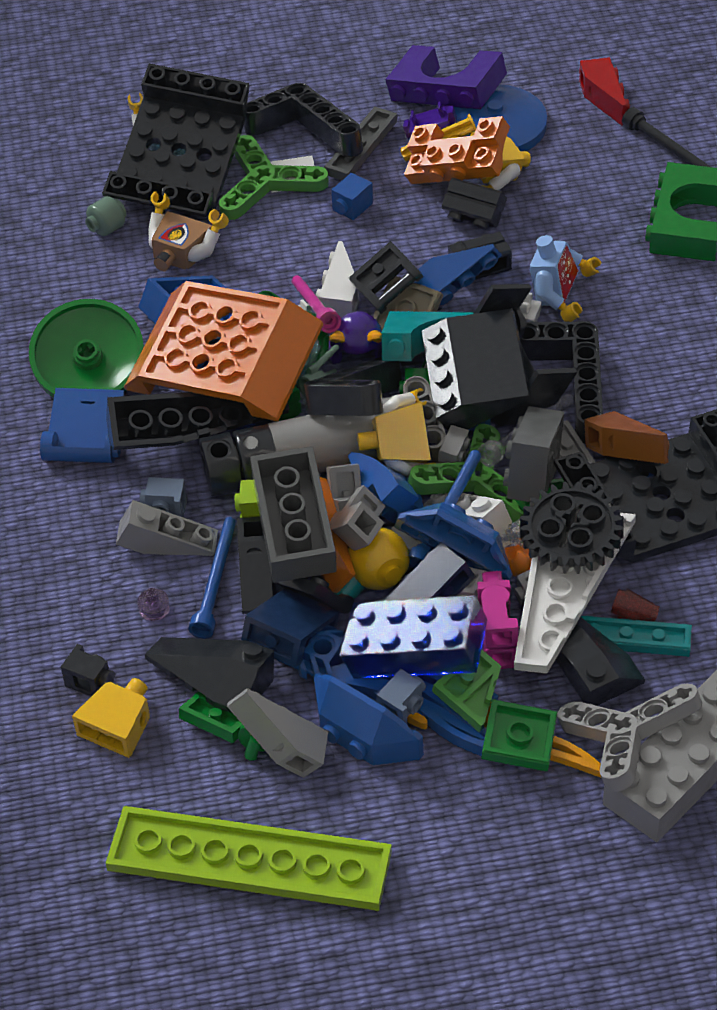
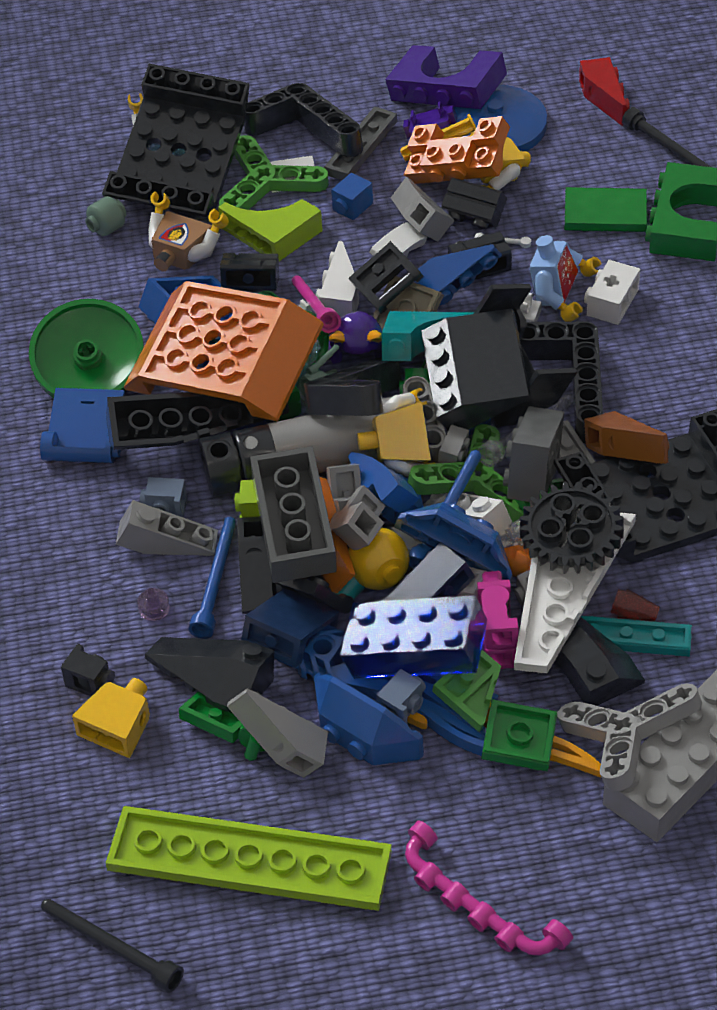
none -> black piece [41,899,184,993]
none -> lime arch [218,199,323,262]
none -> black brick [220,253,279,291]
none -> white slope [369,222,427,257]
none -> light grey slope [391,177,454,242]
none -> dark pink bar [405,820,573,956]
none -> white hinge [474,233,531,248]
none -> green tile [564,187,647,232]
none -> white brick [584,260,640,325]

